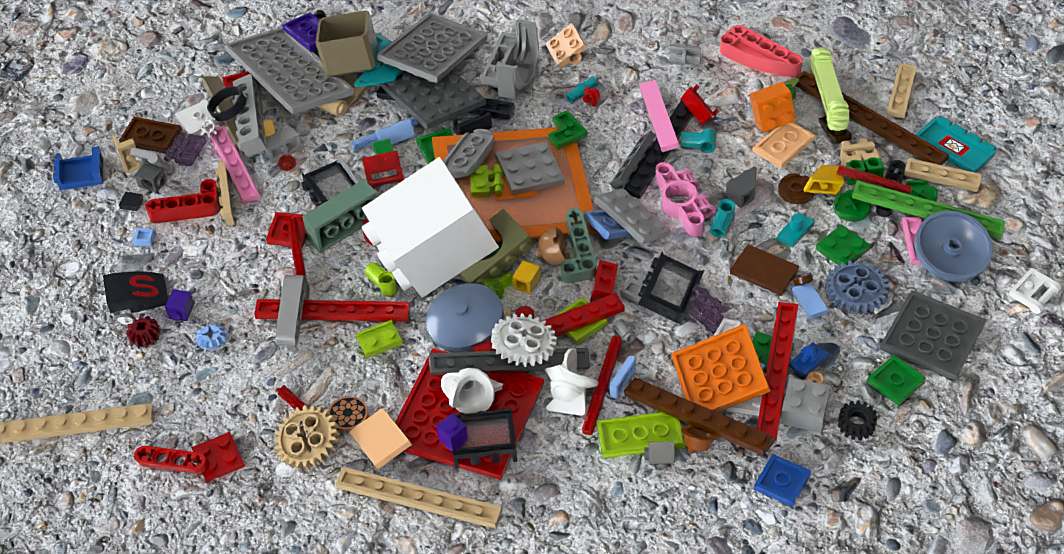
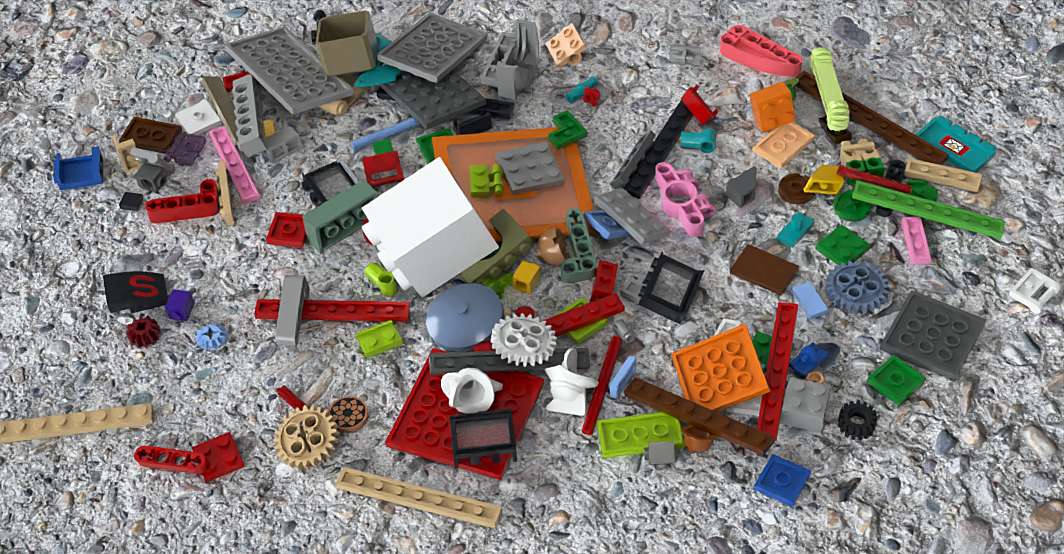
light blue tile [132,228,156,247] -> none
white gear [197,116,219,138] -> none
black tyre [207,86,246,122] -> none
clear red plate [278,154,296,171] -> none
dark purple tile [282,12,319,52] -> none
red axle [287,218,307,279] -> none
light nougat tile [349,408,412,470] -> none
light blue tile [376,119,415,145] -> none
dark purple brick [436,413,468,452] -> none
light grey tile [443,129,495,178] -> none
bright pink tile [639,80,679,152] -> none
clear purple plate [686,285,725,334] -> none
teal piece [710,199,735,238] -> none
reddish brown tile [793,272,813,285] -> none
tan plate [887,63,917,119] -> none
sand blue dish [914,211,993,282] -> none

